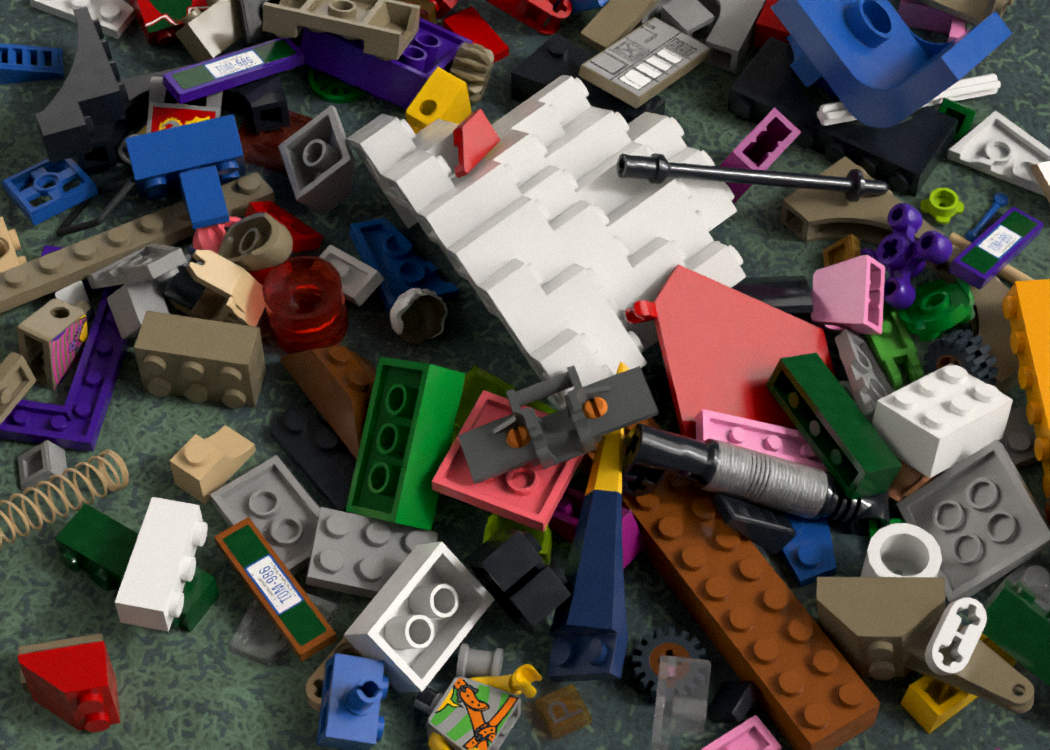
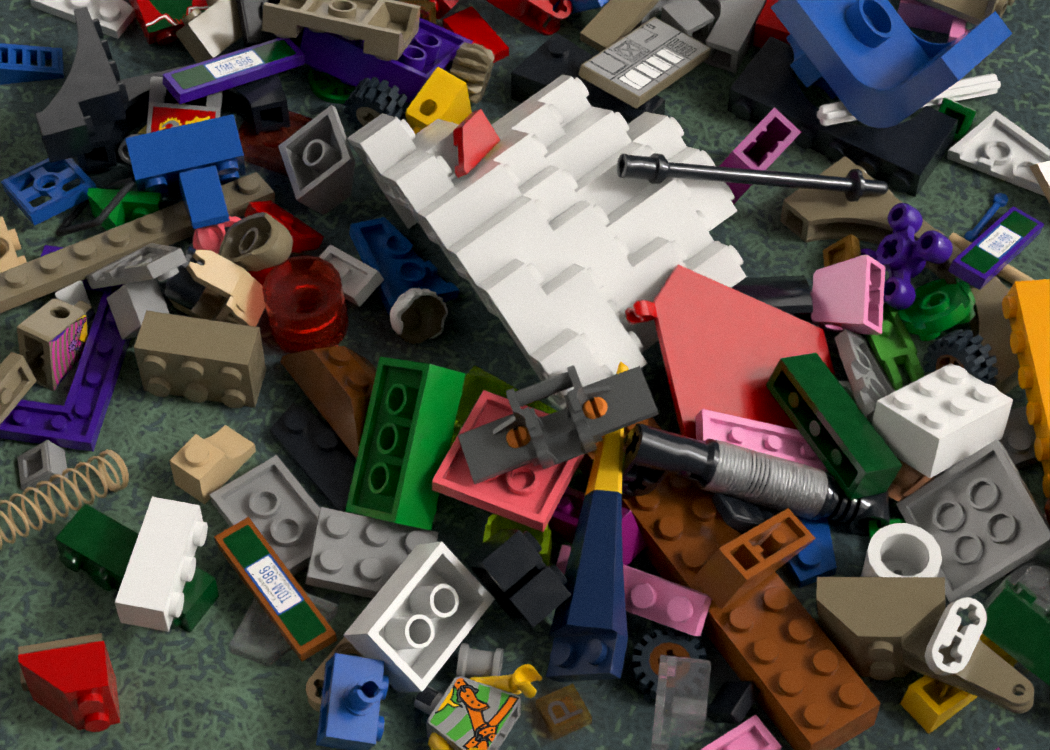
lime plate [920,188,964,225] -> none
none -> green slope [87,188,164,231]
none -> black wheel [344,77,411,131]
none -> bright pink plate [556,545,712,636]
none -> dark orange slope [694,508,815,609]

